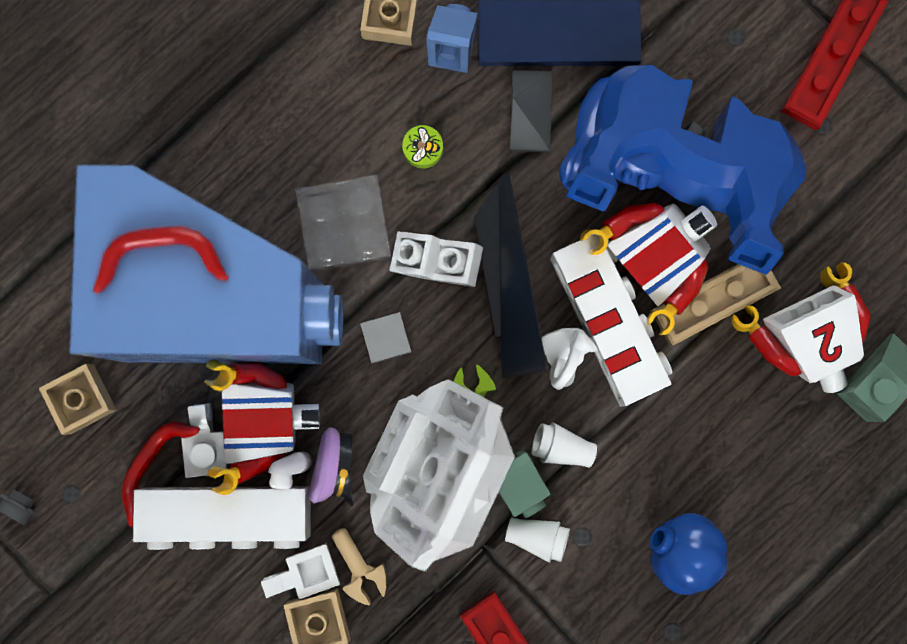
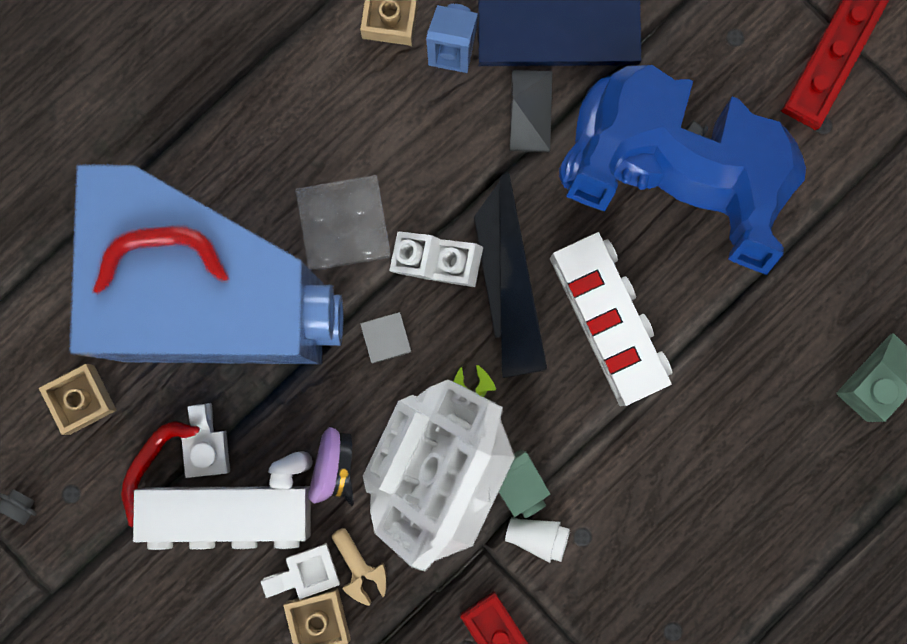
torso [204,360,320,495] -> none
tile [402,125,443,169] -> none
white cone [532,422,597,468] -> none
white piece [541,328,598,390] -> none
torso [580,203,717,335] -> none
blue plant [649,513,728,595] -> none
tan tile [651,264,781,346] -> none
white torso [731,262,871,393] -> none

